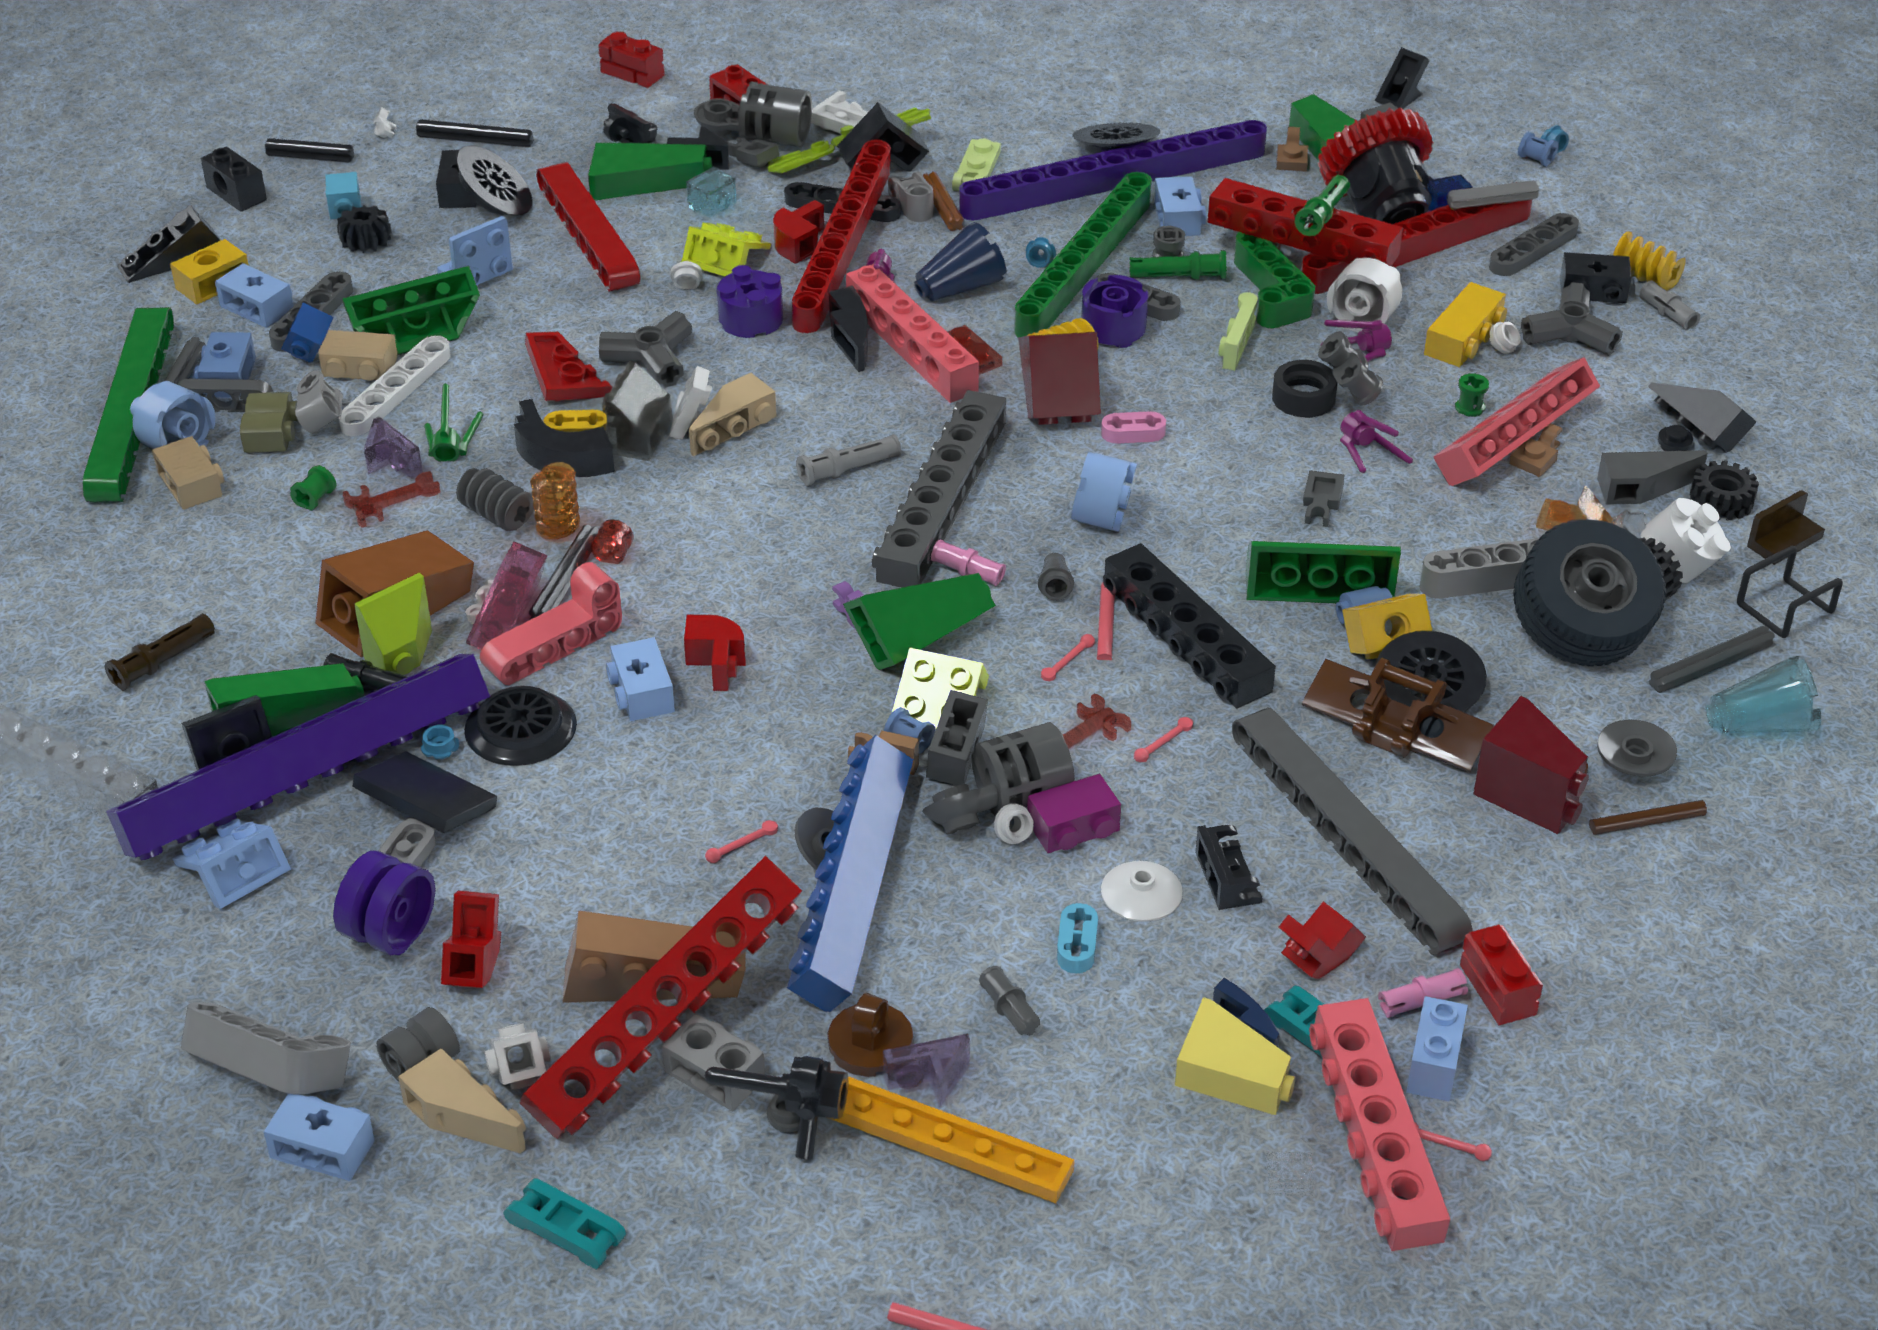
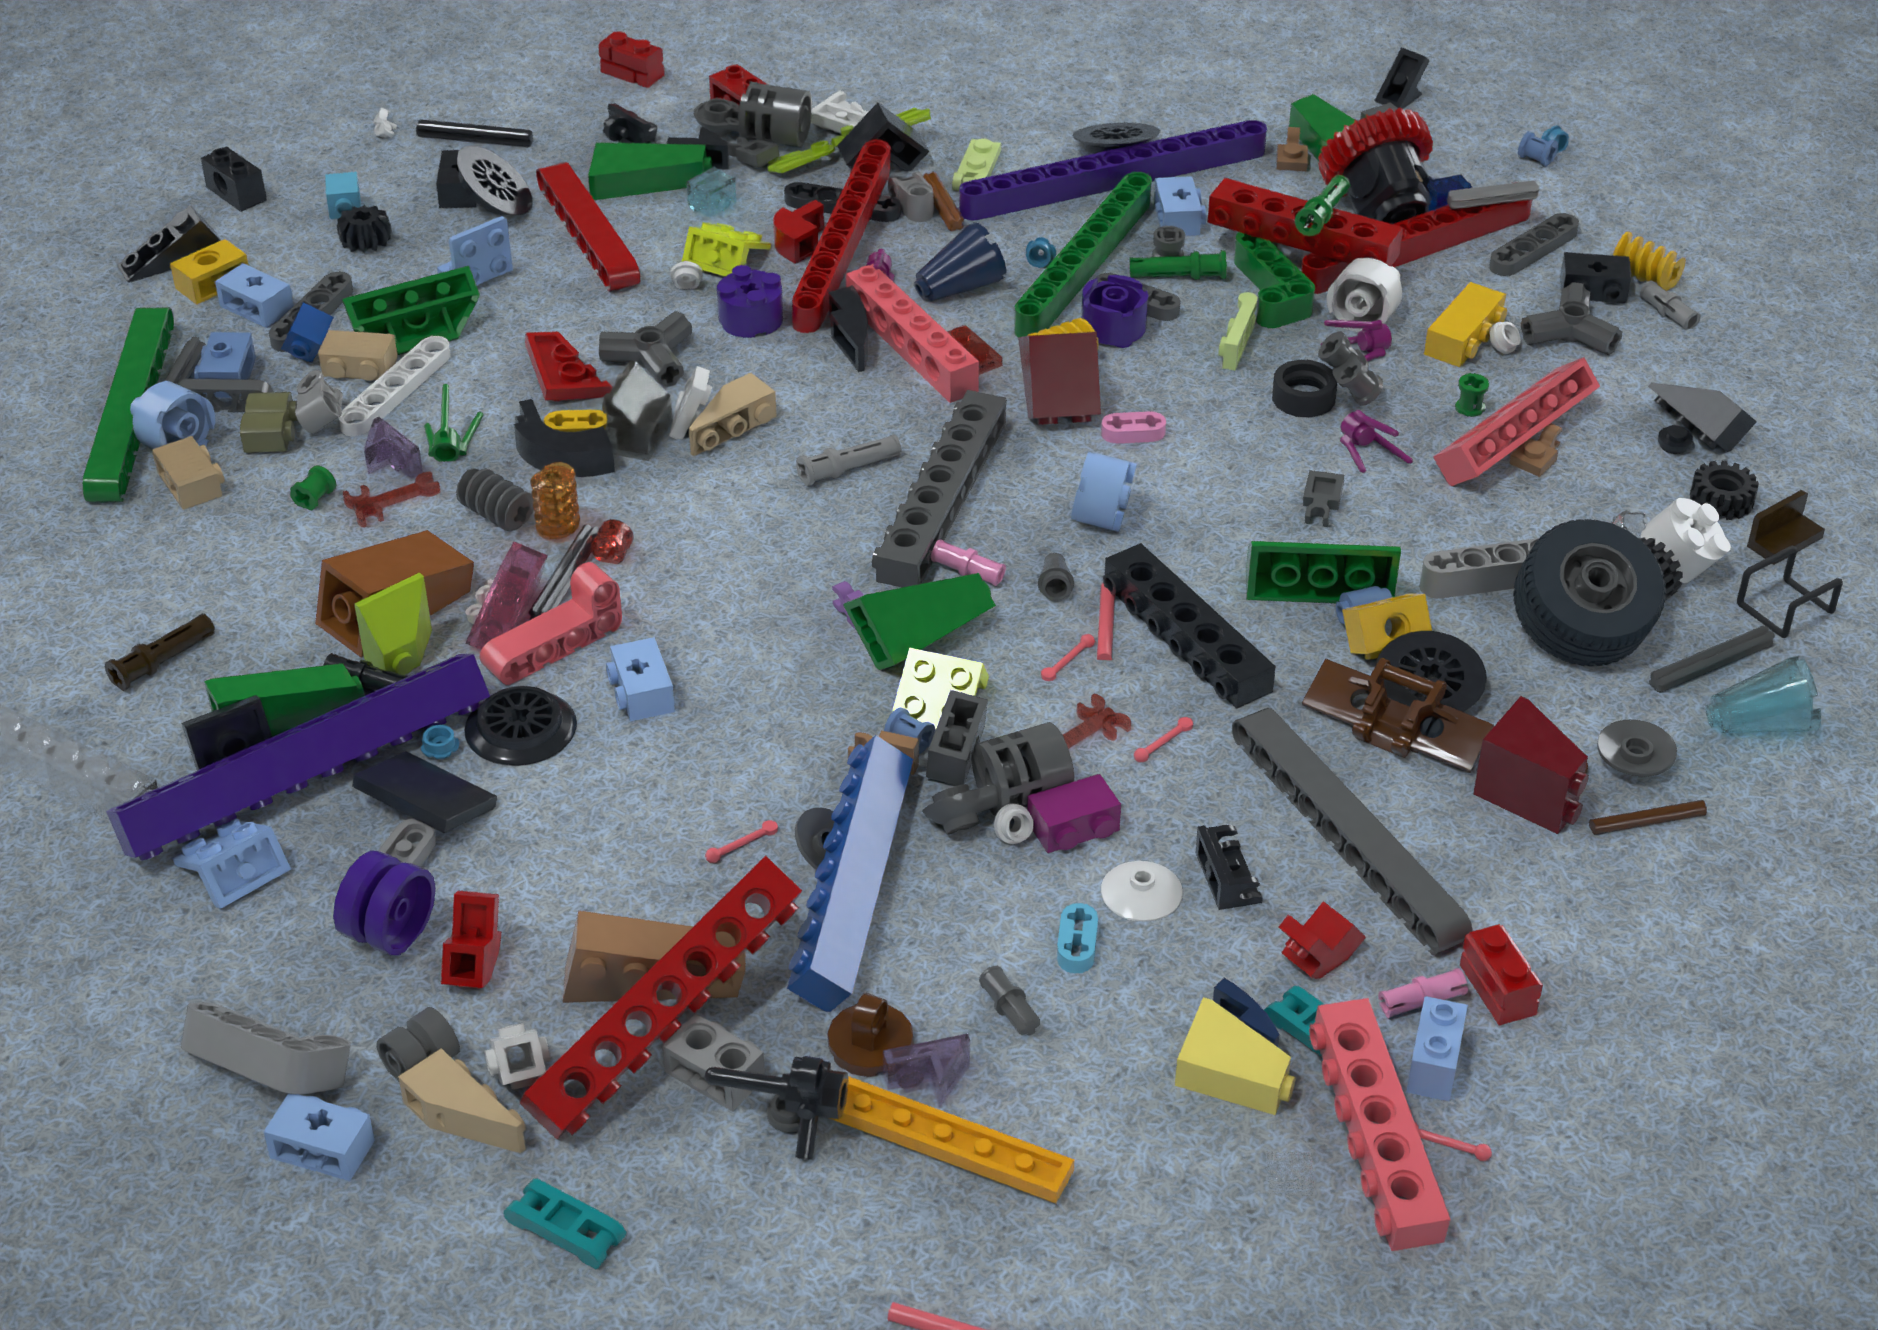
black axle [265,138,354,163] -> none
red brick [684,614,746,691] -> none
clear orange slope [1536,486,1615,531] -> none
dark grey slope [1597,450,1708,505] -> none

